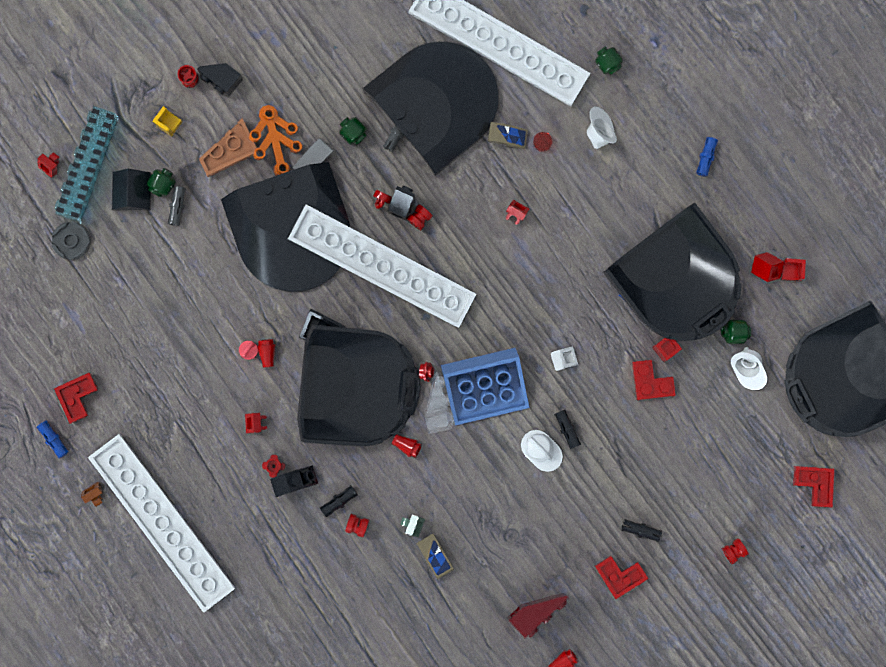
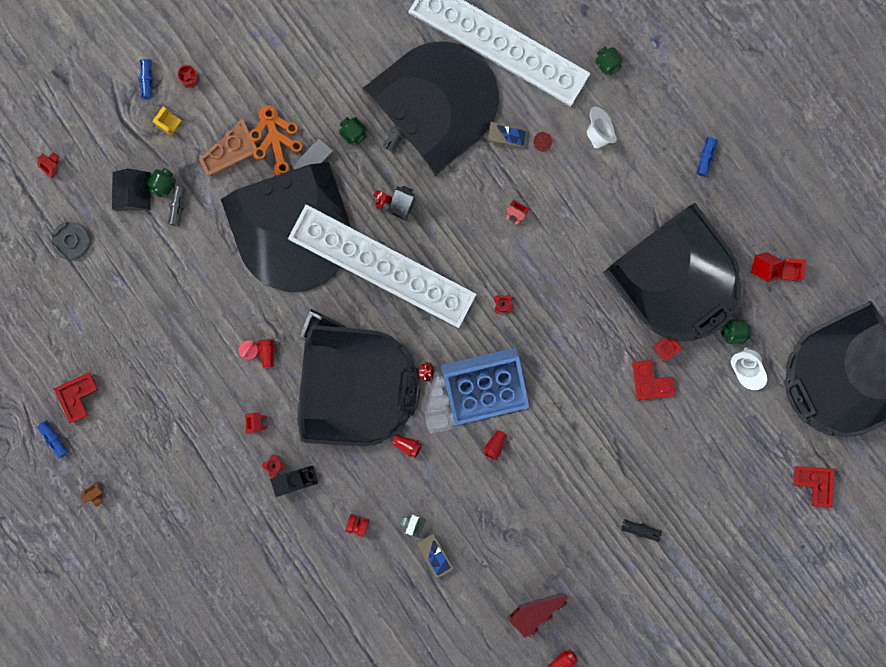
clear light blue brick [55,106,119,223] -> none
white plate [88,434,236,613] -> none
black slope [197,63,243,96] -> none
black pin [320,485,358,518] -> none
red wheel [407,204,433,231] -> none
white piece [521,430,563,472] -> none
white slope [551,346,578,371] -> none
black pin [554,409,581,449] -> none
red plate [595,556,648,599] -> none
red wheel [722,538,749,565] -> none
none -> blue pin [138,59,154,99]
none -> red cone [483,430,507,460]
none -> red plate [494,295,513,314]

